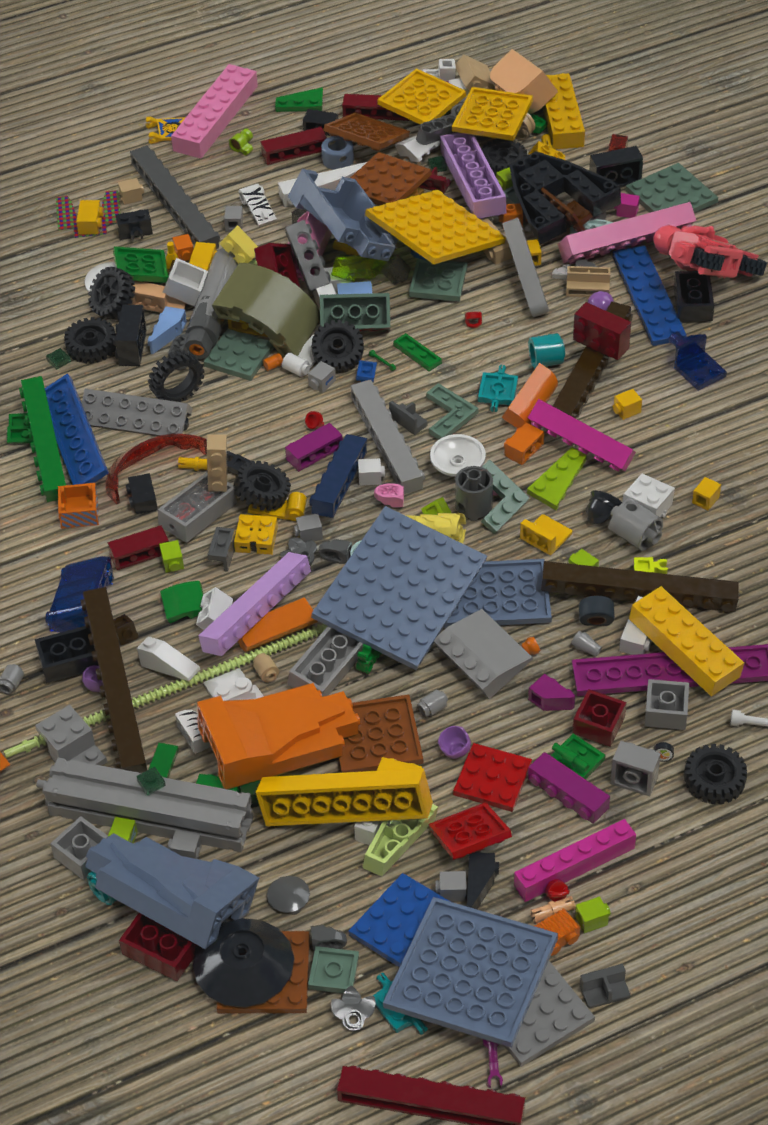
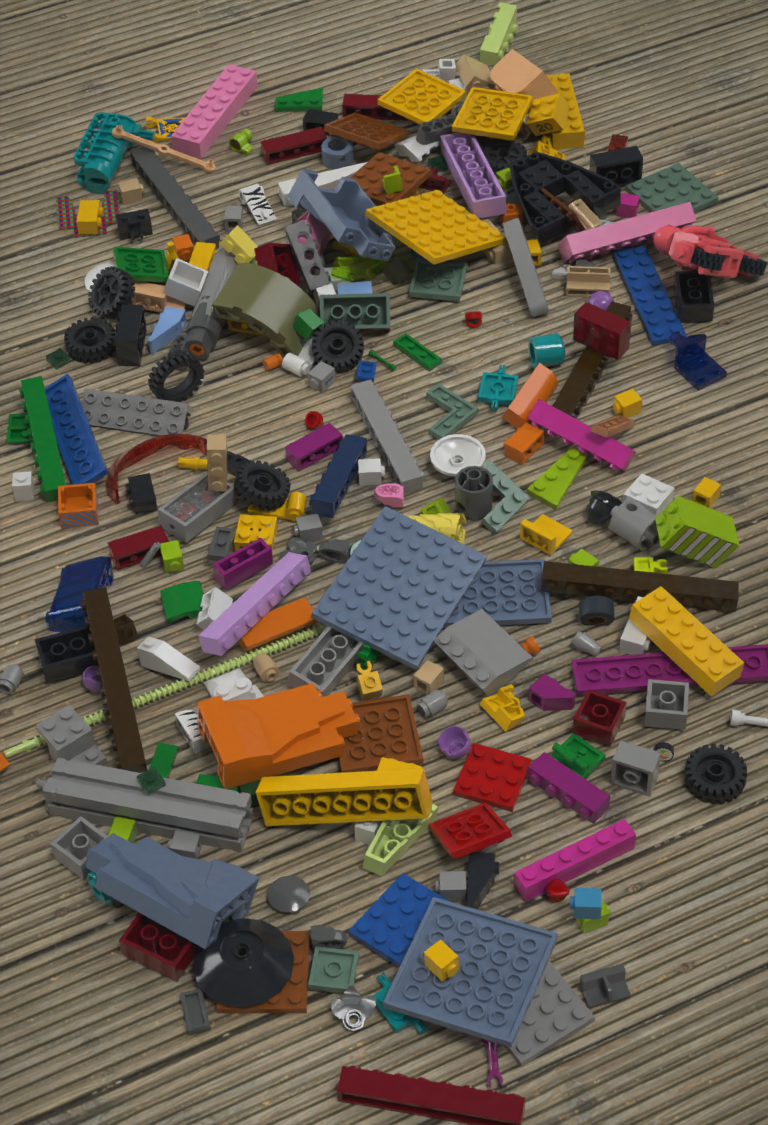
sand green plate [204,329,275,381] -> none
dark grey panel [389,401,428,435] -> none
light nougat pin [530,896,576,923] -> none
orange brick [534,908,580,956] -> none
none -> white brick [12,472,35,501]
none -> teal piece [73,112,155,194]
none -> light nougat piece [112,125,215,173]
none -> light grey piece [140,542,161,567]
none -> dark grey tile [180,988,211,1035]
none -> magenta brick [213,538,273,590]
none -> green brick [293,308,324,340]
none -> yellow brick [356,661,383,701]
none -> lime panel [382,165,403,194]
none -> tan brick [413,660,444,695]
none -> yellow brick [424,940,460,982]
none -> yellowish green wedge [480,2,518,65]
none -> yellow slope [480,684,525,732]
none -> yellow brick [526,93,570,136]
none -> tan tile [568,199,603,230]
none -> dark azure brick [570,888,602,919]
none -> nougat tile [590,415,635,438]
none -> lime brick [655,496,740,568]

